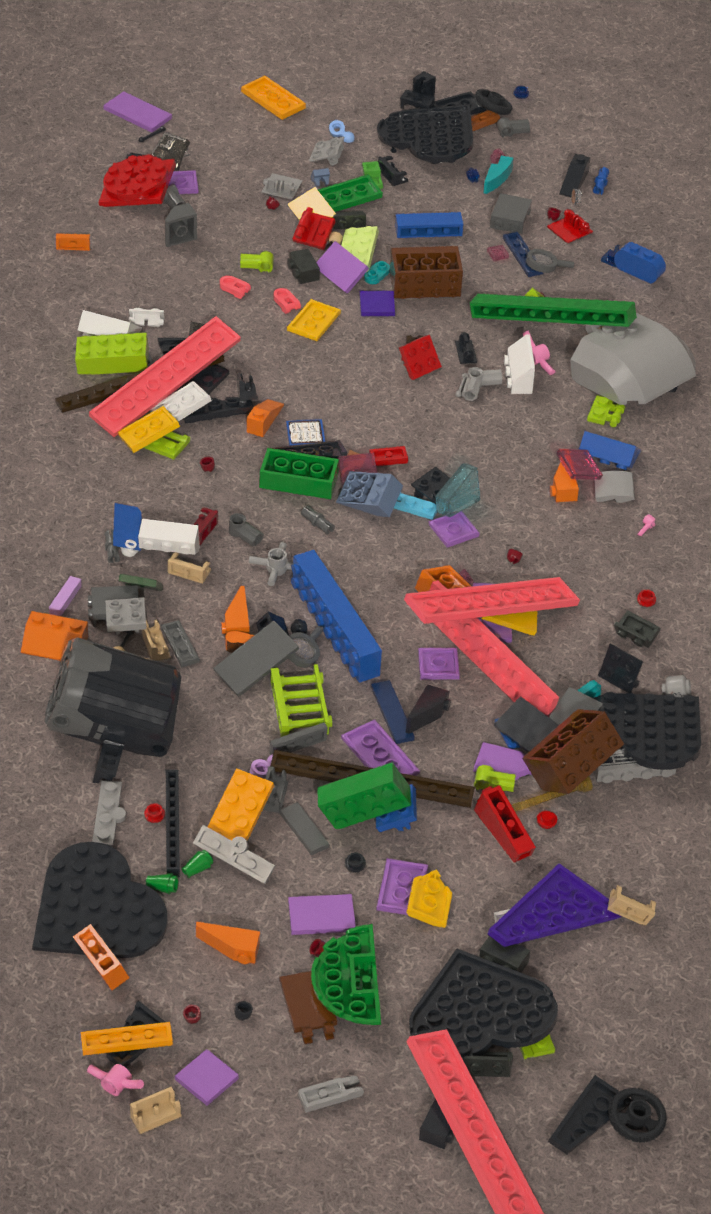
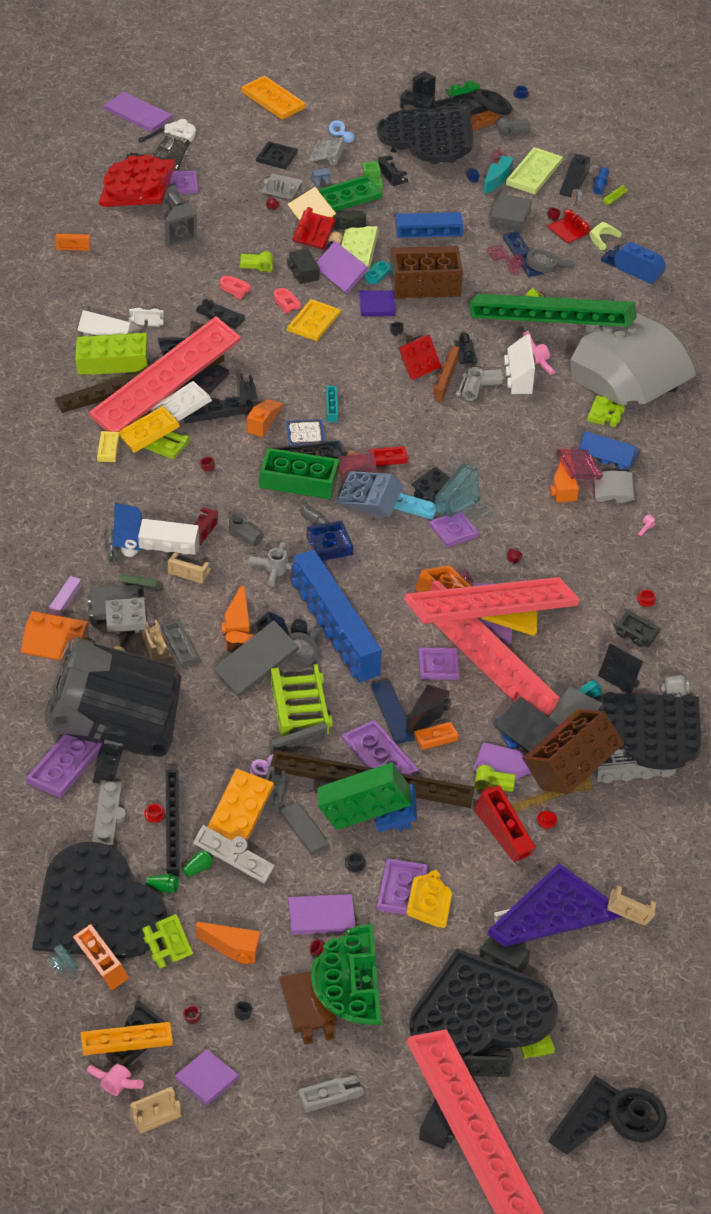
none -> medium lavender plate [26,734,103,798]
none -> clear light blue tile [49,944,78,972]
none -> light yellow plate [97,431,120,462]
none -> lime plate [142,914,193,969]
none -> white plate [164,119,196,144]
none -> black hinge [196,299,245,329]
none -> black tile [256,141,298,170]
none -> clear blue brick [306,521,353,561]
none -> teal piece [326,386,338,422]
none -> black hinge [390,322,404,336]
none -> orange plate [414,722,459,751]
none -> dark orange plate [433,346,460,402]
none -> green plate [445,80,480,96]
none -> yellowish green plate [506,147,563,195]
none -> clear pink tile [506,253,523,274]
none -> yellowish green helmet [589,222,621,250]
none -> lime axle [603,185,627,205]

